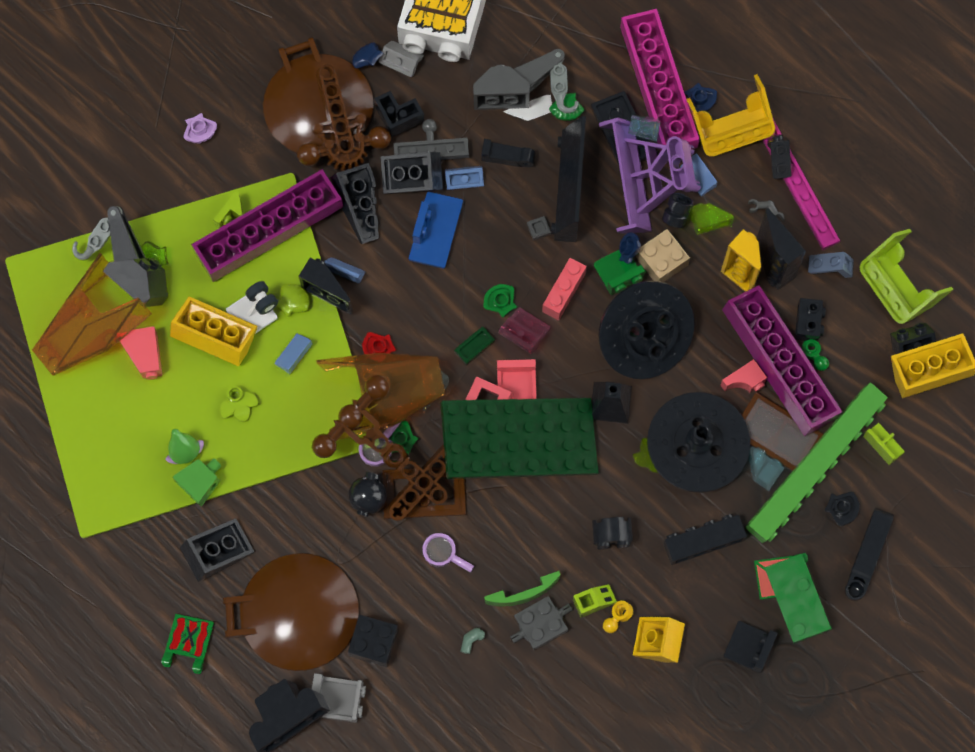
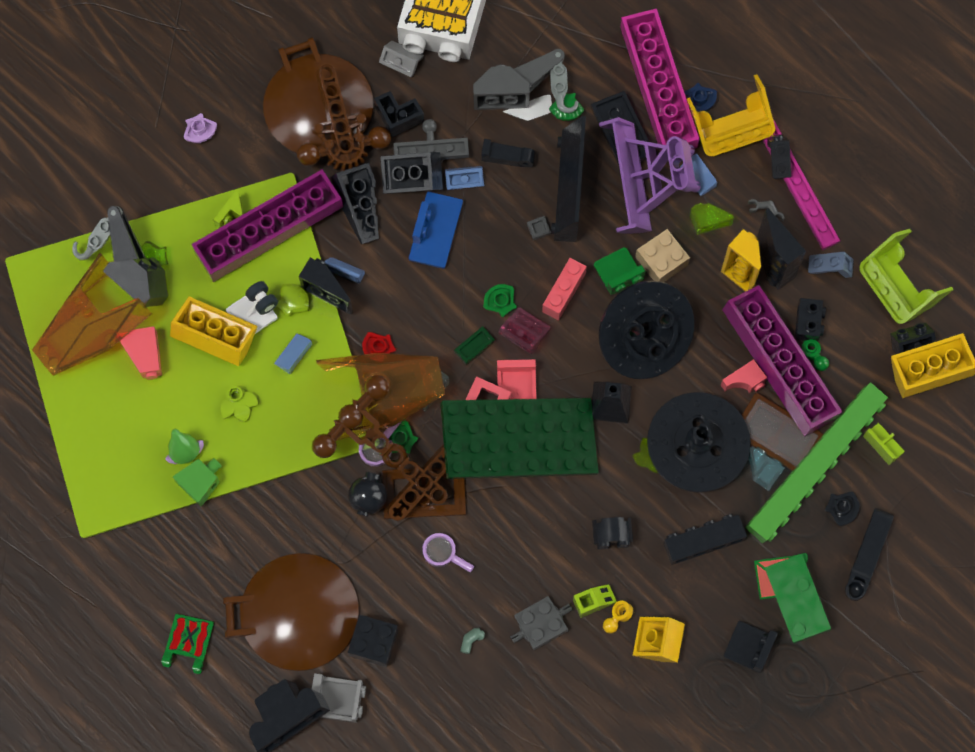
black slope [180,518,254,582] -> none
dark blue animal [352,42,384,68] -> none
bright green slope [484,571,560,606] -> none
dark blue animal [619,232,641,264] -> none
clear light blue slope [628,115,660,141] -> none
black wheel [662,193,693,228] -> none

